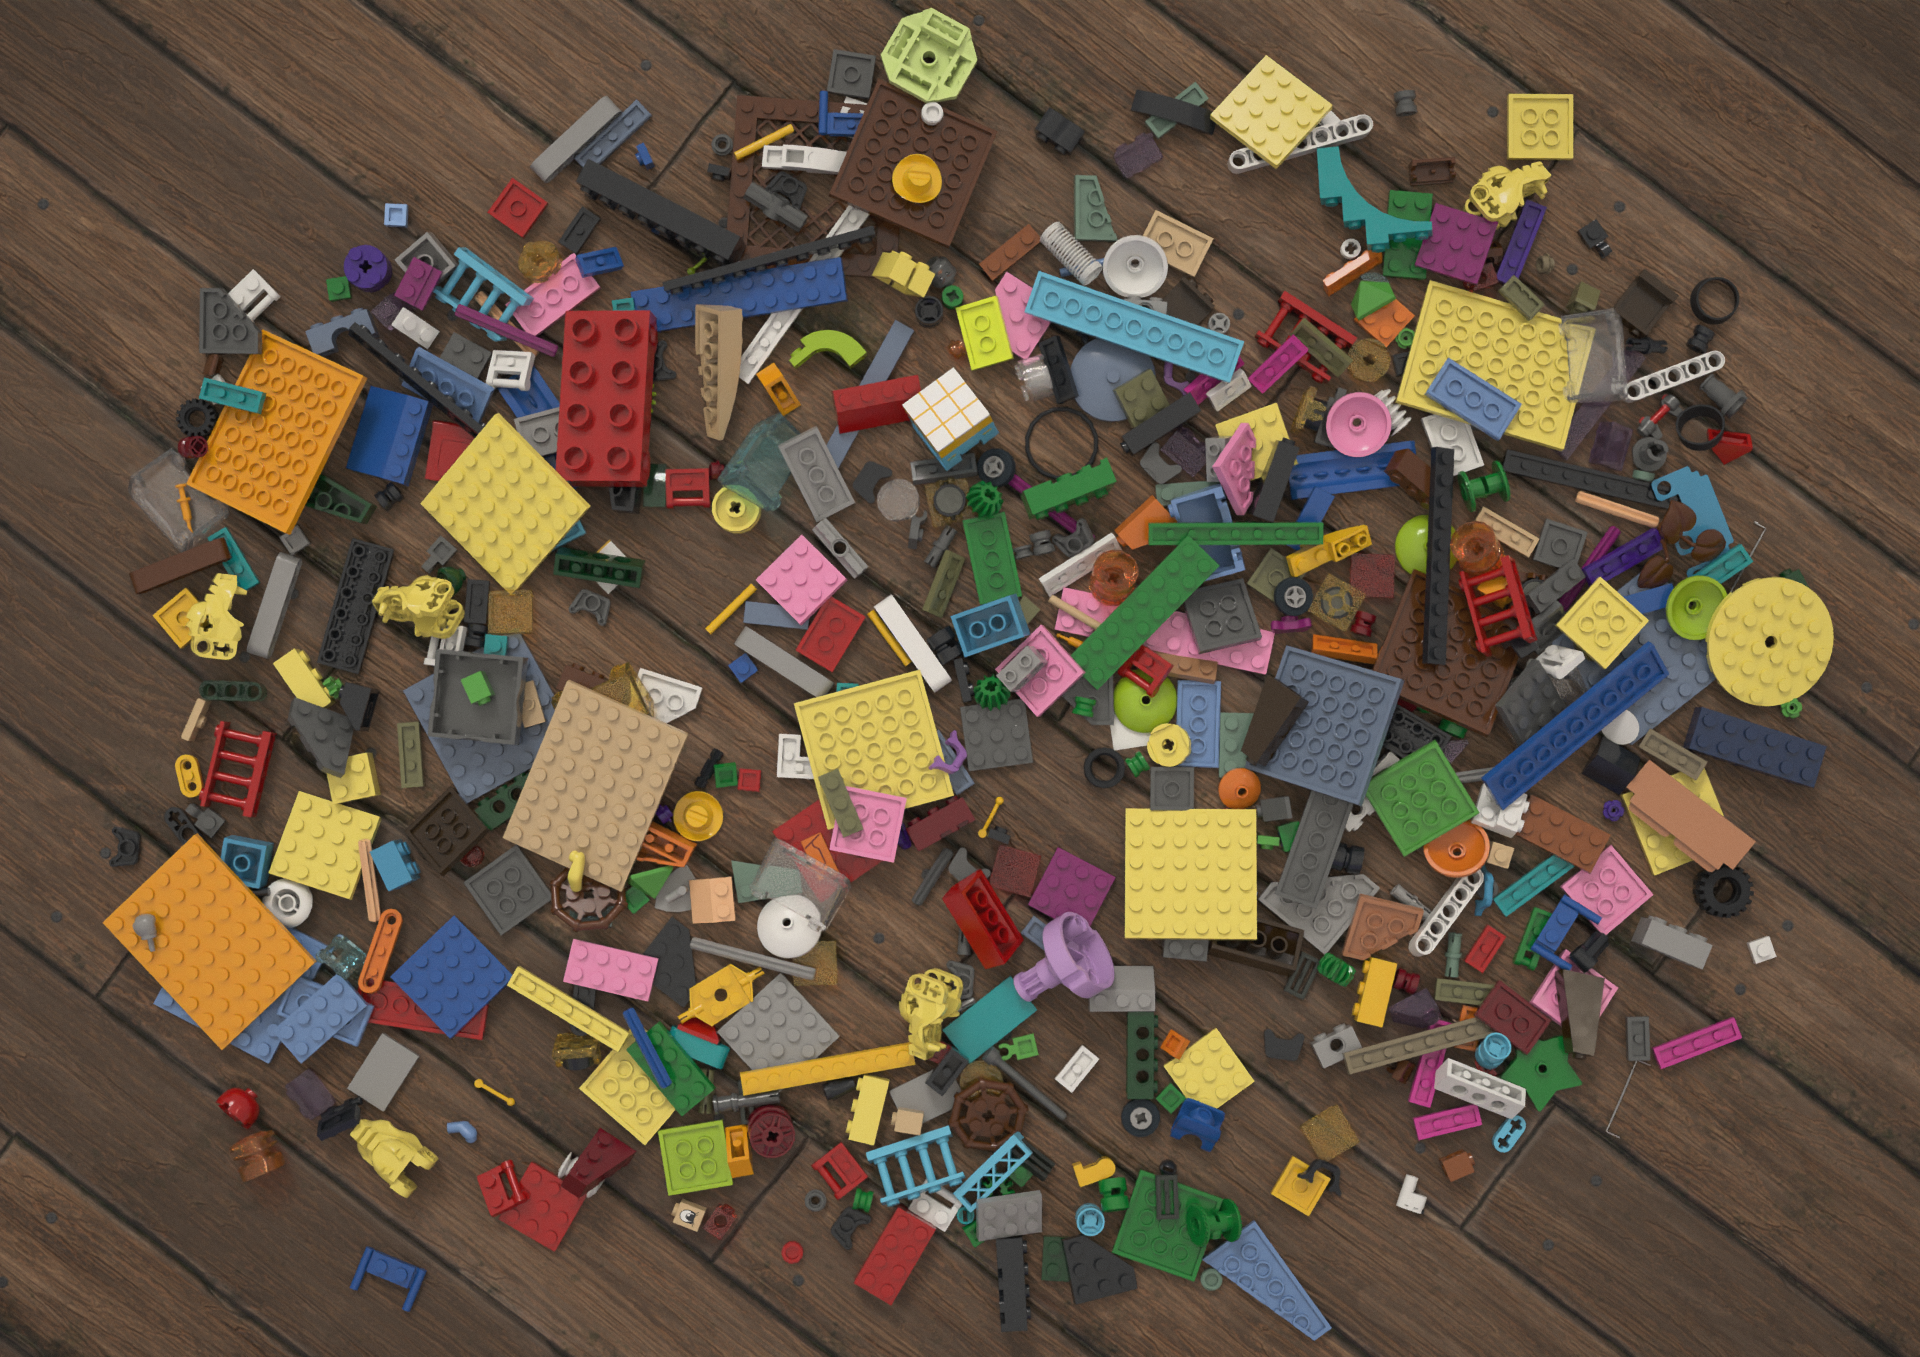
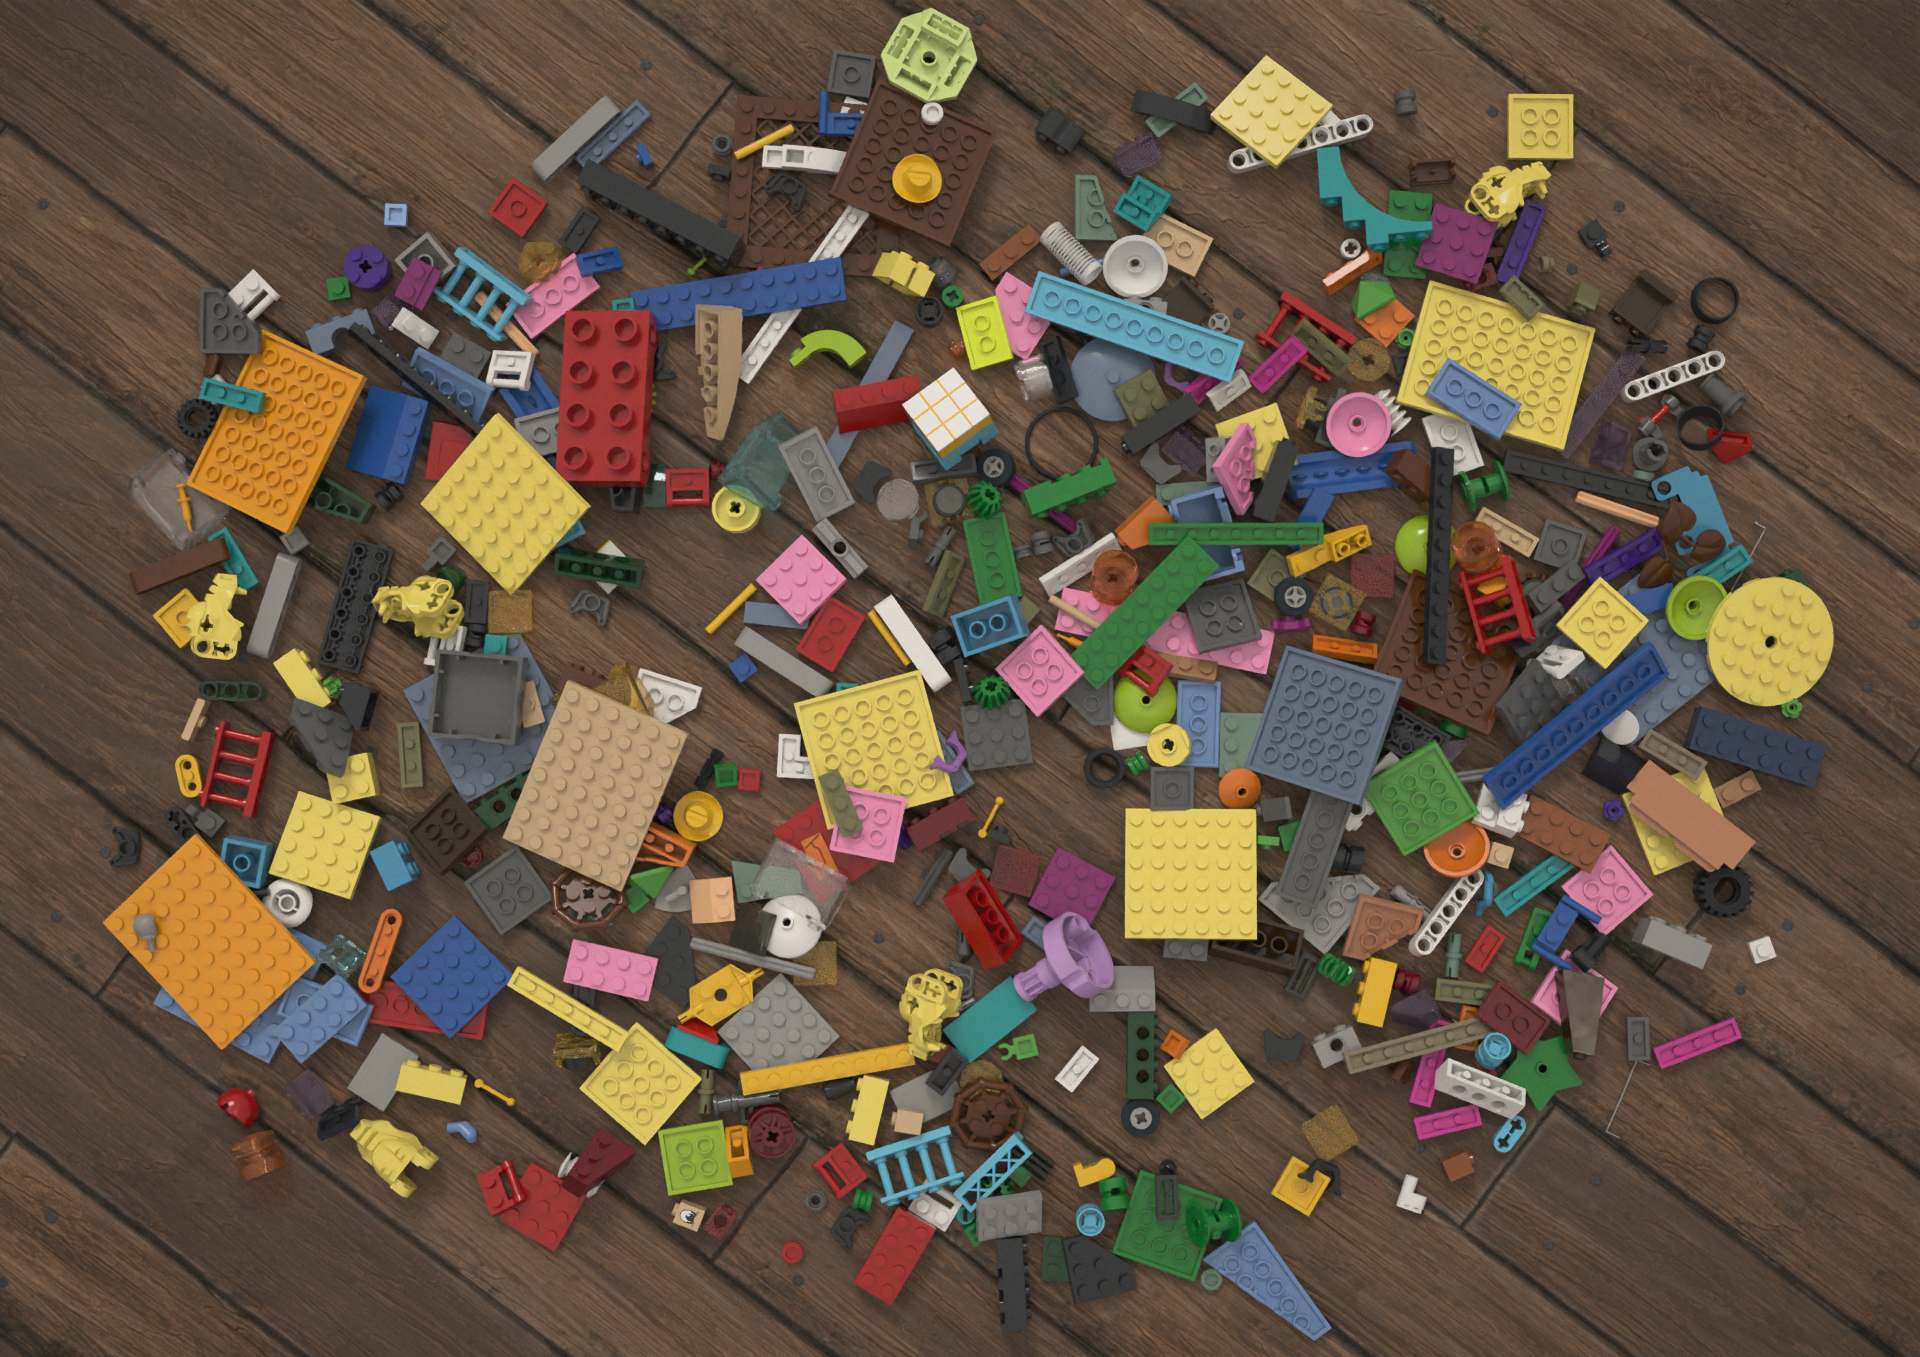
dark red wheel [178,436,208,459] -> none
blue plate [350,1246,427,1312] -> none
light nougat axle [358,839,381,922] -> none
magenta axle [455,304,558,357] -> none
bright green brick [461,671,495,706] -> none
light yellow arm [568,851,585,892] -> none
blue axle [622,1008,672,1089] -> none
green plate [626,1021,716,1116] -> none
black plate [662,226,876,295] -> none
dark grey piece [743,181,808,232] -> none
light orange slope [756,363,801,416] -> none
dark grey piece [982,1046,1067,1120] -> none
light grey brick [996,646,1048,692] -> none
green wheel [1072,696,1096,718] -> none
blue piece [1170,1098,1225,1152] -> none
dark brown slope [1241,675,1309,767] -> none
clear windscreen [1558,308,1628,403] -> none
none -> light yellow brick [395,1059,467,1105]
none -> clear smoke tile [729,903,777,957]
none -> teal slope [1113,175,1174,232]
none -> medium nougat plate [1713,770,1761,809]

